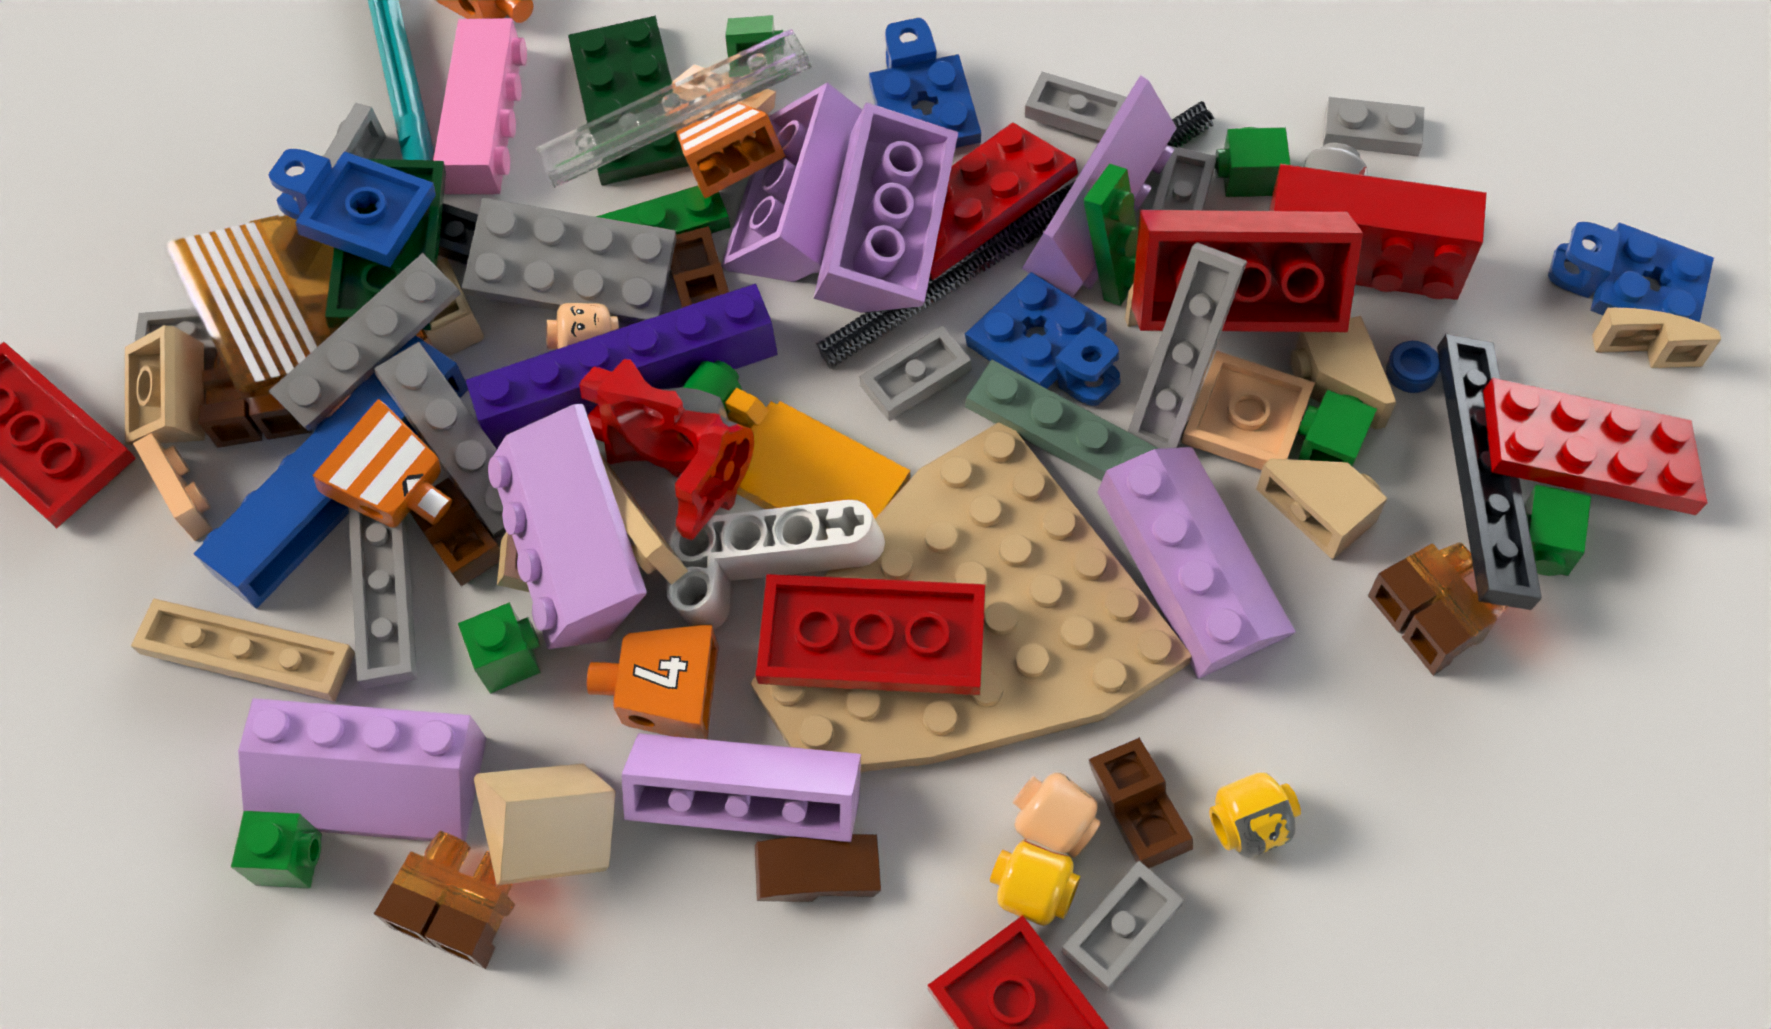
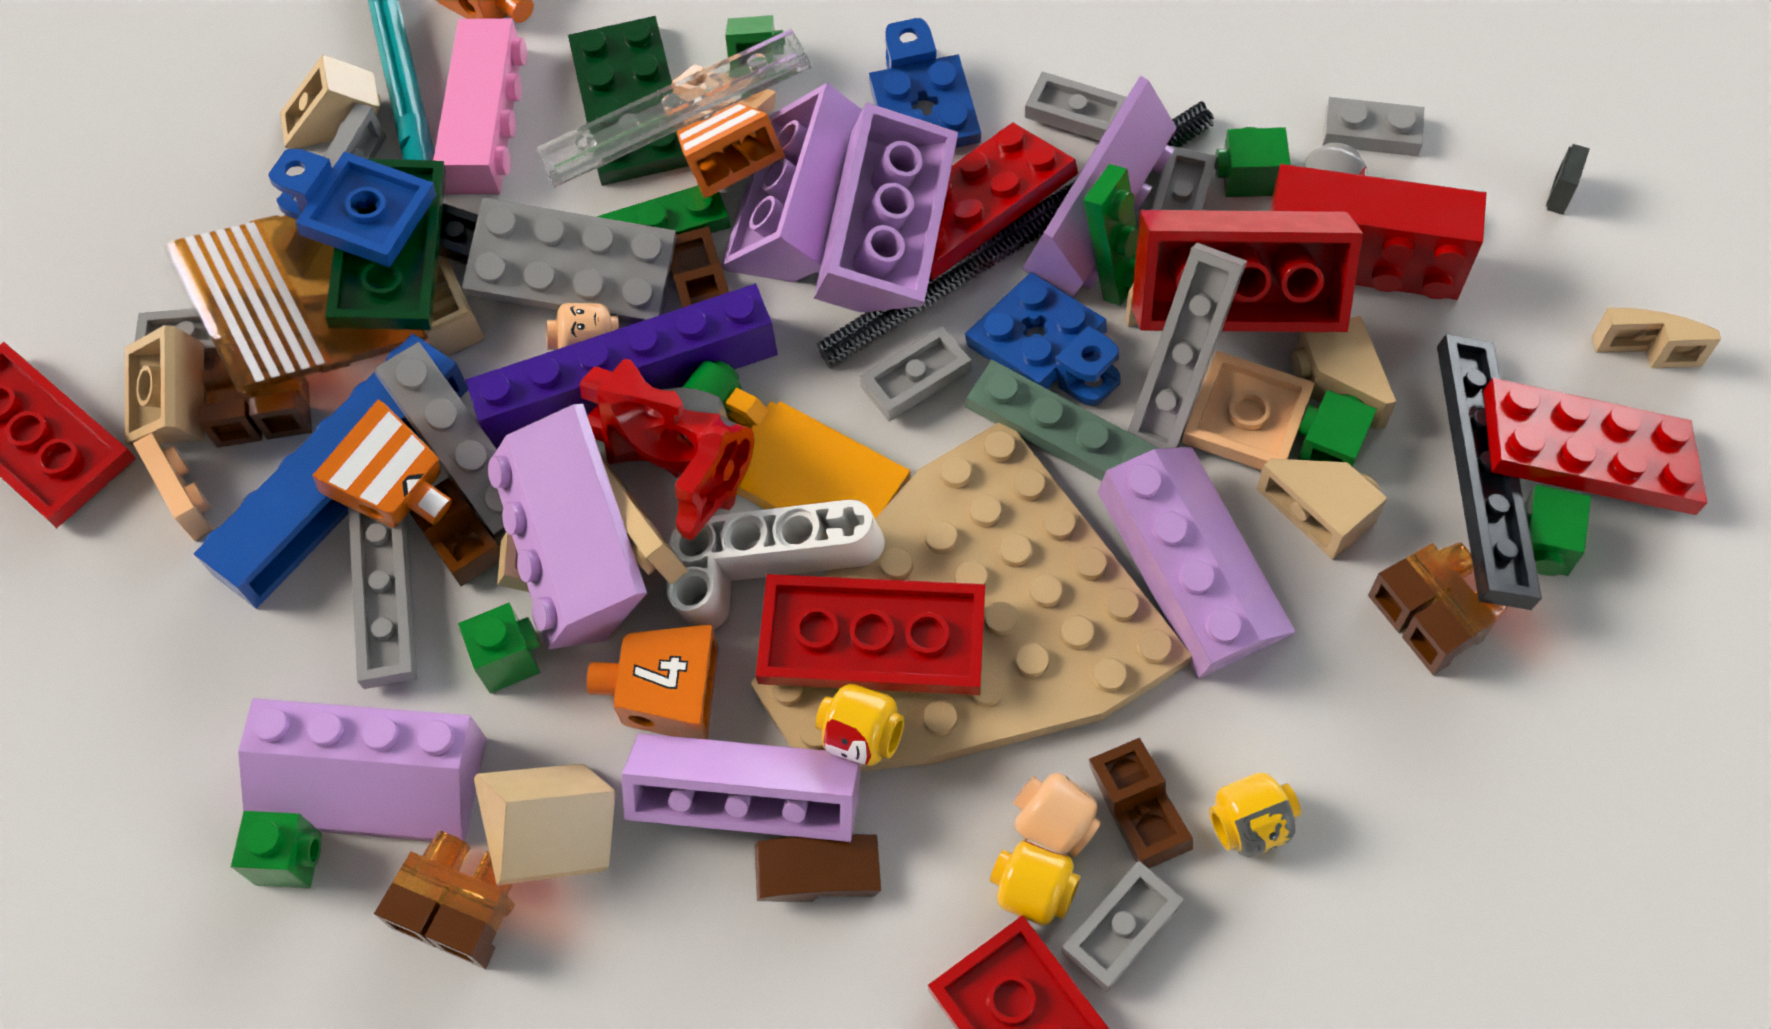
tan plate [131,598,355,702] -> none
light grey plate [269,253,461,431] -> none
blue tile [1386,340,1440,393] -> none
blue plate [1548,222,1714,322] -> none
none -> tan slope [280,55,381,149]
none -> yellow head [815,684,904,767]
none -> pearl dark grey tile [1546,144,1590,215]

